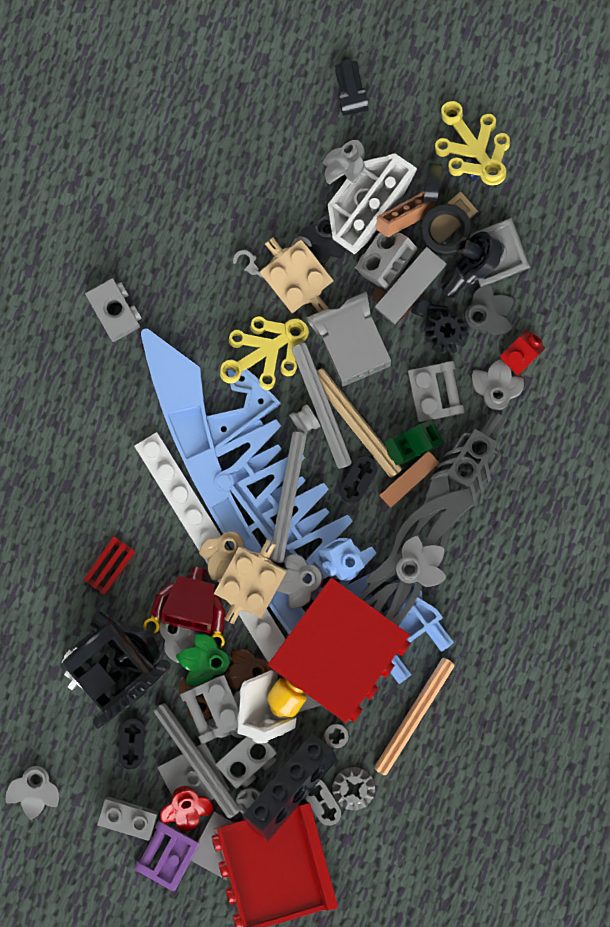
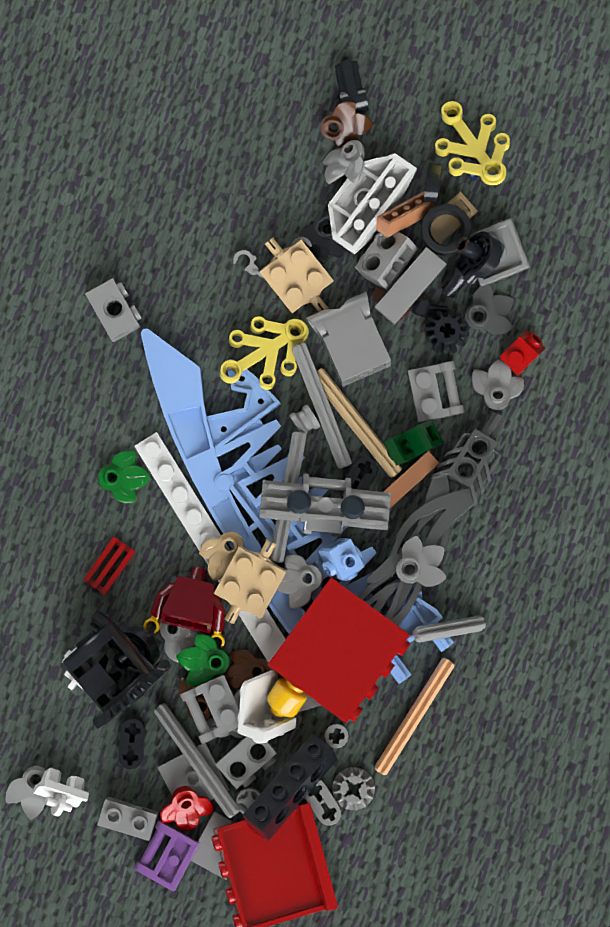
none -> white hips [33,768,89,816]
none -> green plate [97,451,151,503]
none -> light grey piece [259,473,391,537]
none -> reddish brown plate [320,101,373,148]
none -> light grey axle [413,615,486,643]

